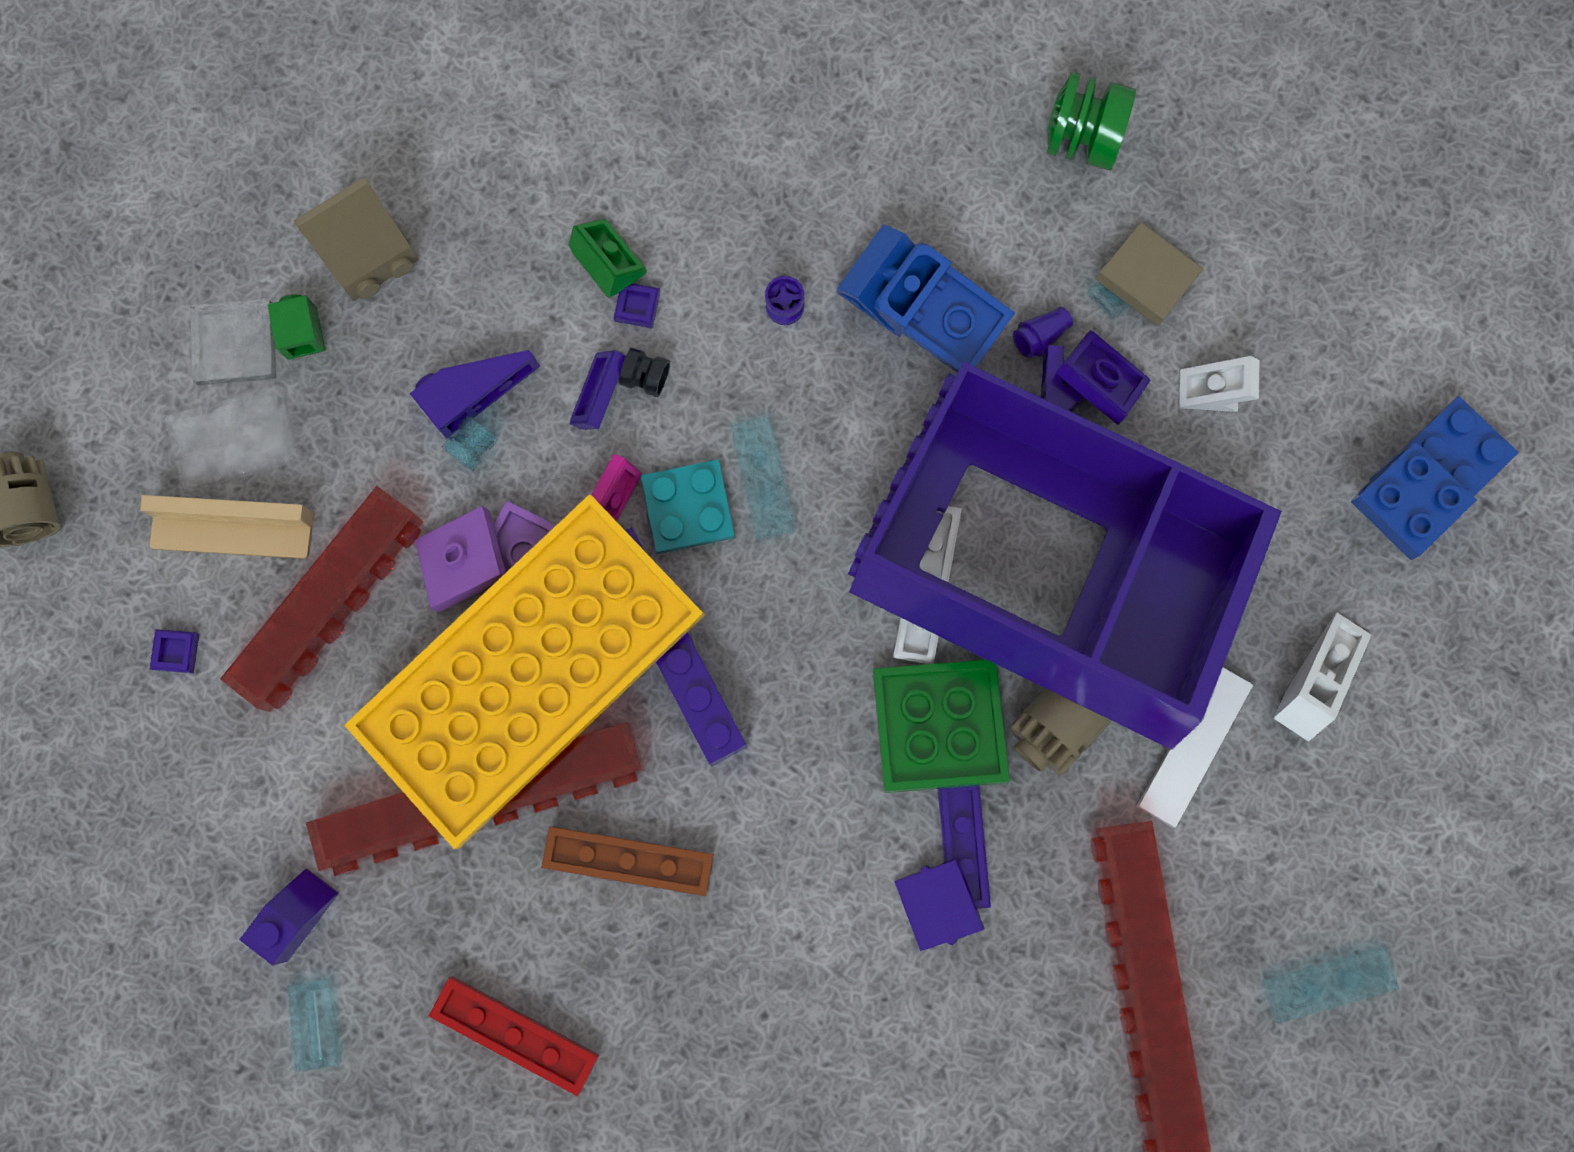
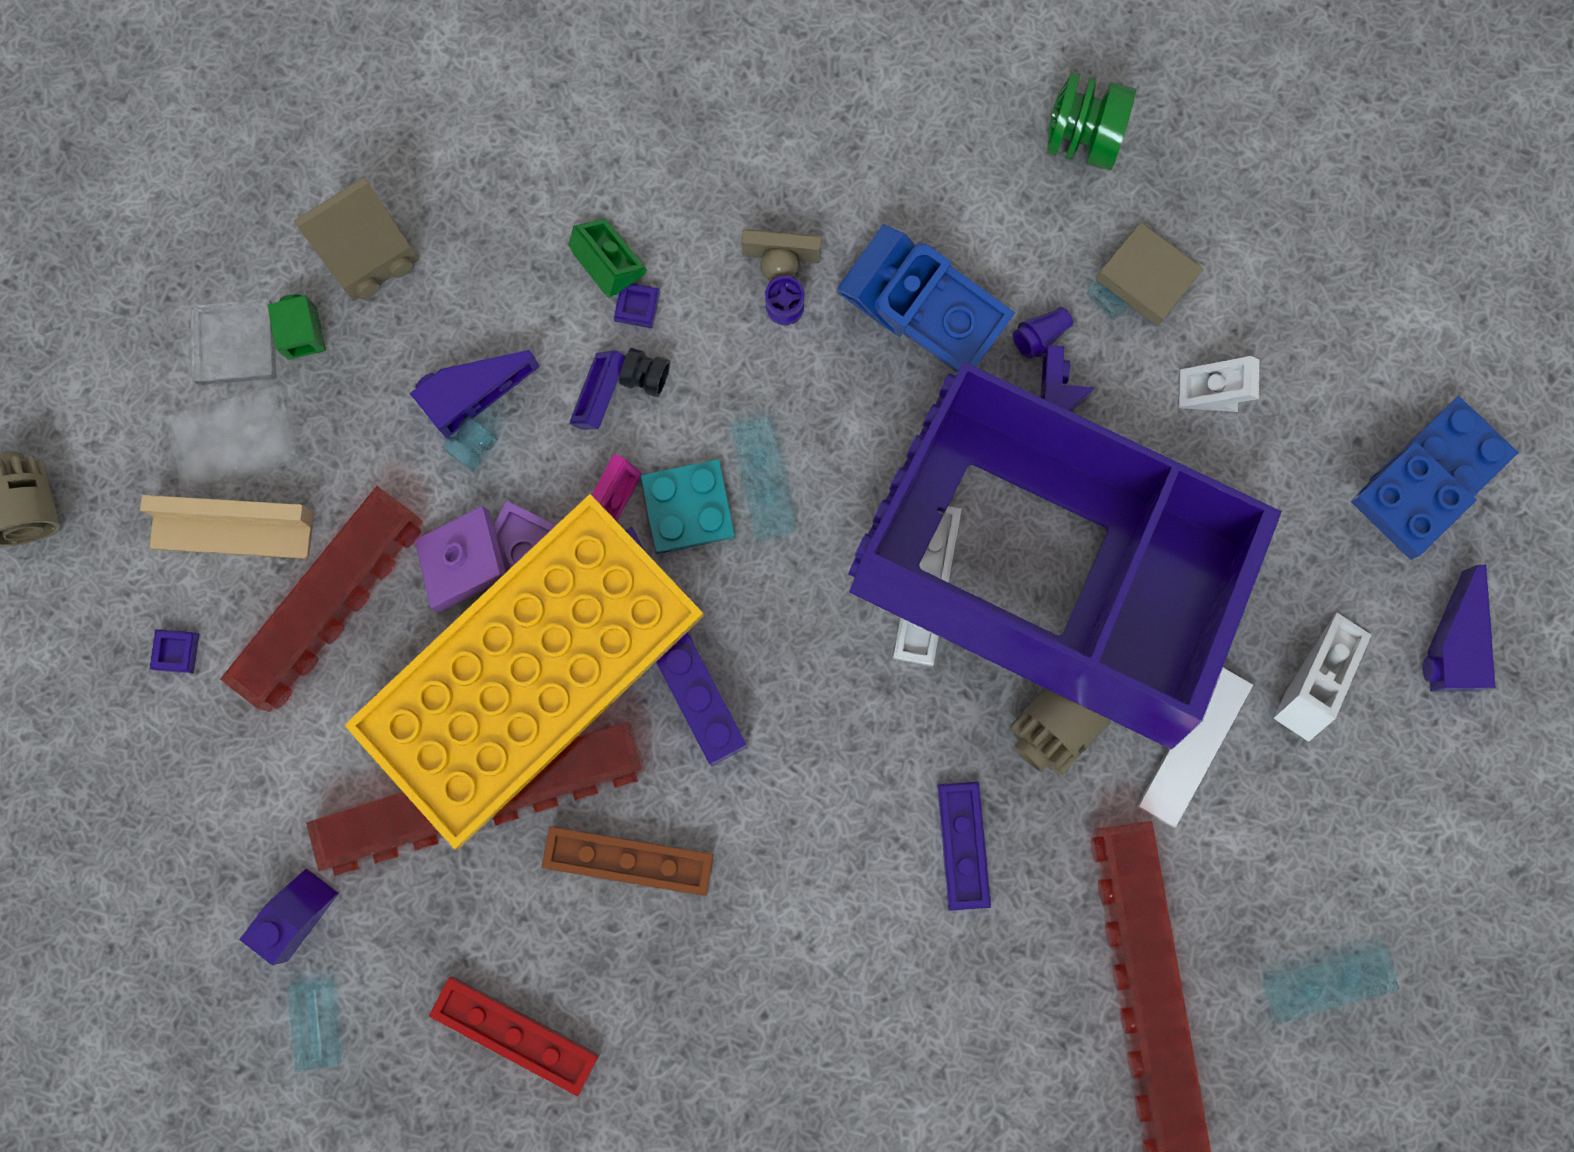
green plate [873,660,1010,793] -> none
dark purple piece [894,858,985,951] -> none
dark purple tile [1056,330,1151,425] -> none
none -> dark tan tile [741,229,821,282]
none -> dark purple slope [1423,564,1496,692]

